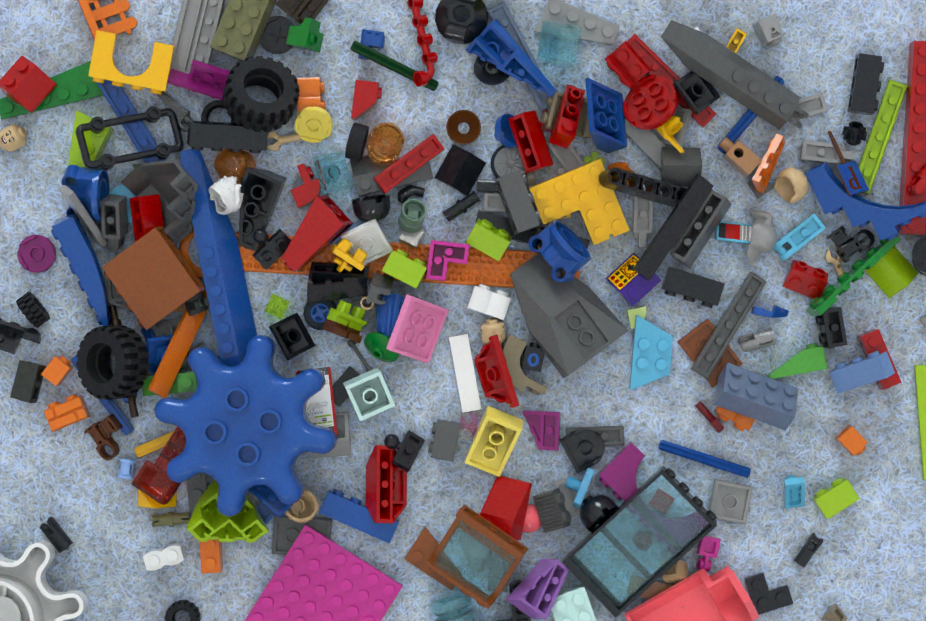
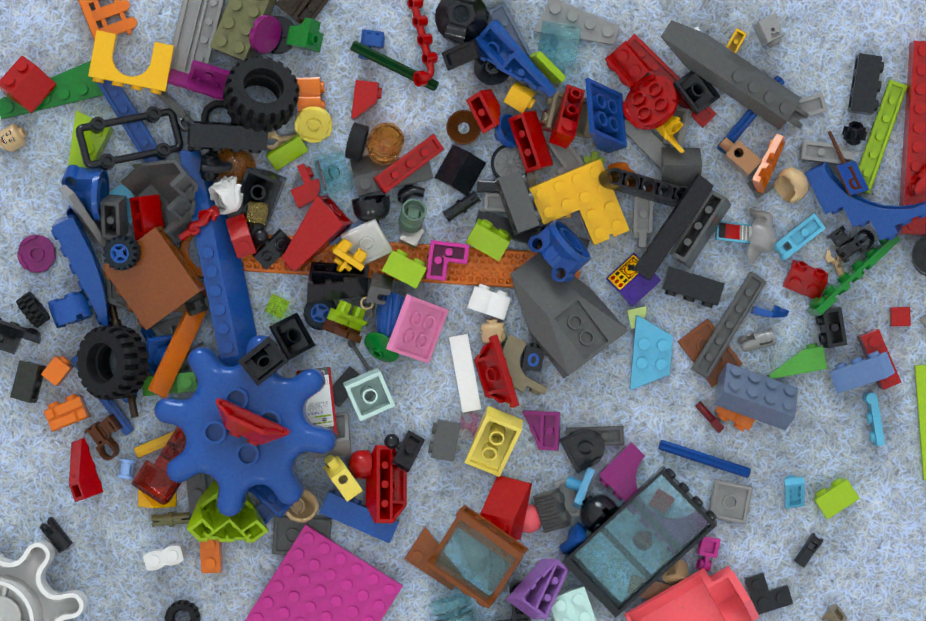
orange brick [835,425,868,456] -> none
lime slope [864,246,918,298] -> none
none -> blue brick [48,291,93,328]
none -> red slope [69,438,104,502]
none -> black wheel [103,235,141,271]
none -> red animal [178,206,220,242]
none -> black piece [187,146,232,181]
none -> red wedge [215,397,292,446]
none -> red slope [225,213,256,259]
none -> black slope [238,337,288,386]
none -> clear yellow tile [246,201,269,224]
none -> magenta tile [249,15,281,54]
none -> lime tile [266,134,309,171]
none -> light yellow torso [323,455,363,502]
none -> red hair [348,450,372,479]
none -> black tile [442,39,482,71]
none -> red slope [466,89,500,134]
none -> yellow brick [503,81,536,113]
none -> lime tile [529,51,566,84]
none -> blue piece [559,522,587,554]
none -> medium azure plate [863,392,885,446]
none -> red tile [890,307,911,327]

